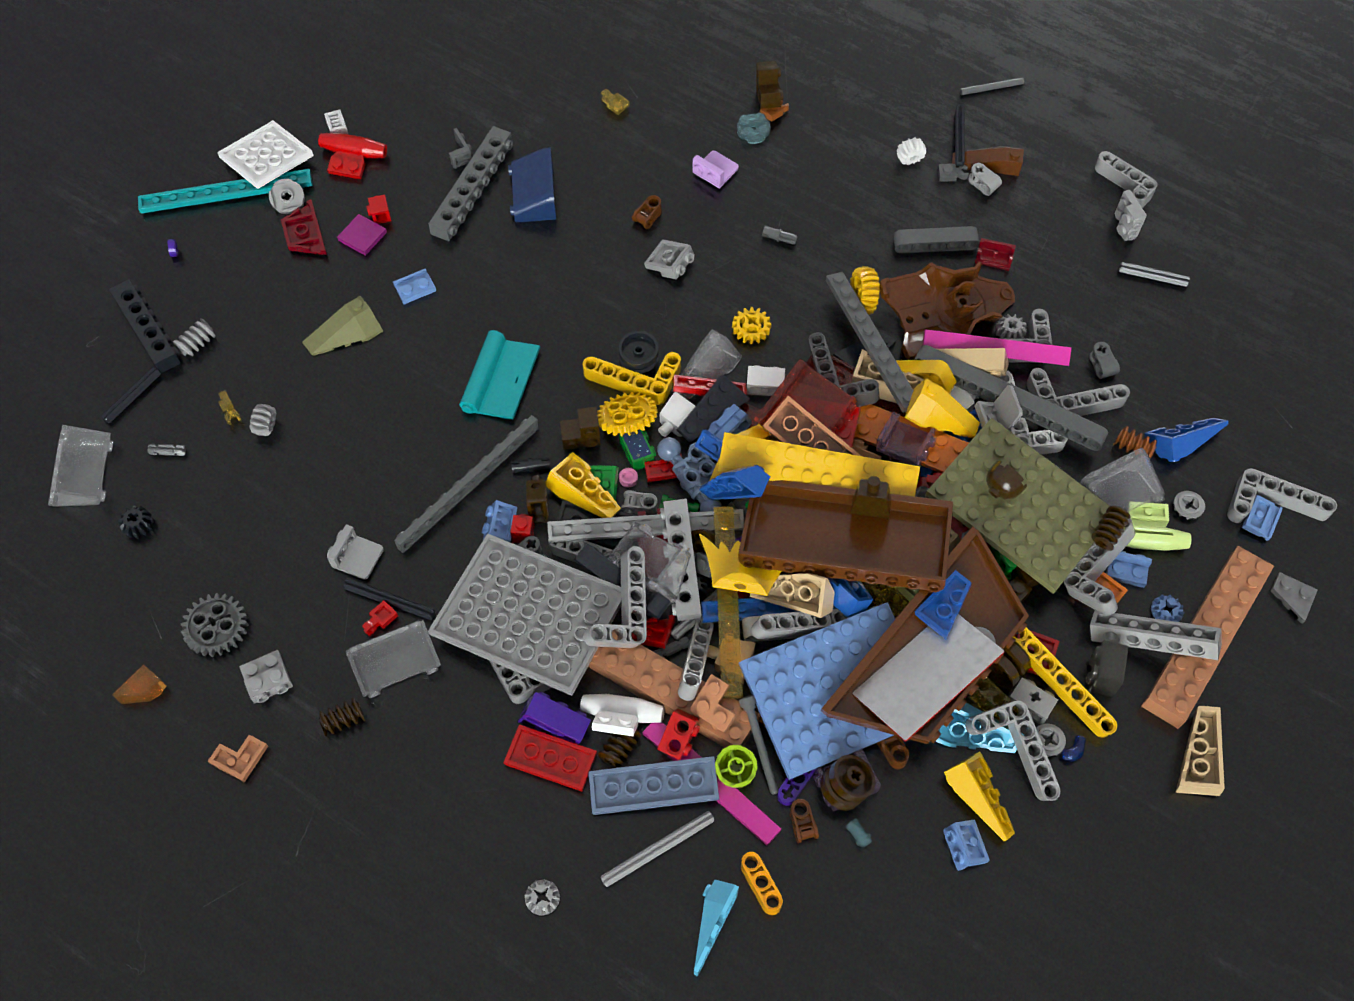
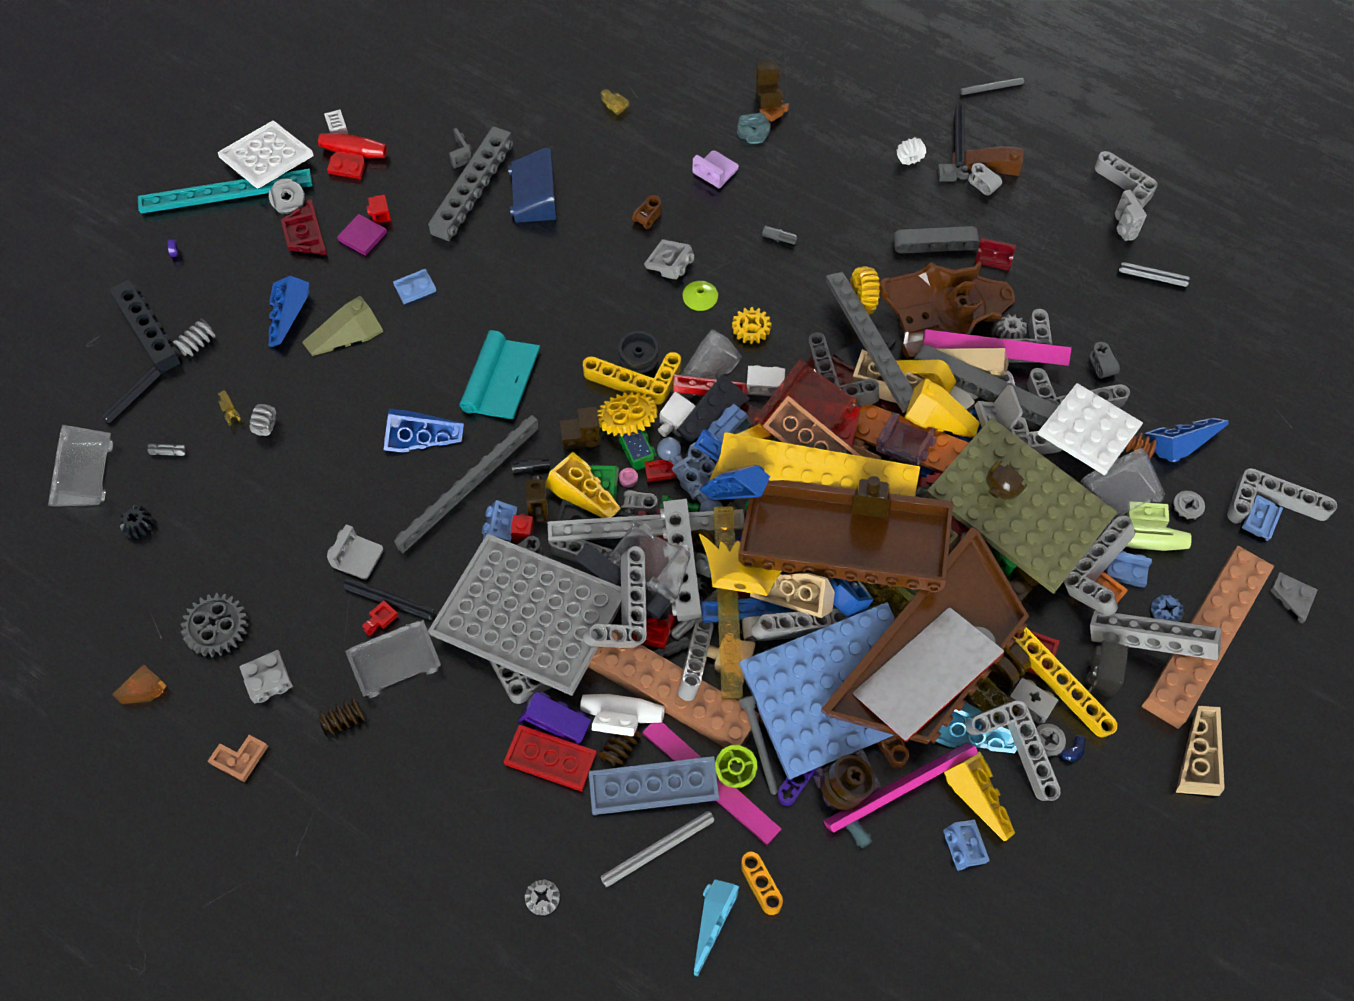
red brick [657,708,701,760] -> none
nougat plate [689,674,736,733] -> none
reddish brown piece [789,799,819,843] -> none
blue wing [915,570,972,640] -> none
dark brown piece [1092,506,1131,551] -> none
none -> blue wedge [269,276,309,347]
none -> blue wedge [384,408,464,452]
none -> lime dish [683,281,718,311]
none -> dark pink tile [824,742,978,832]
none -> white plate [1038,383,1143,475]

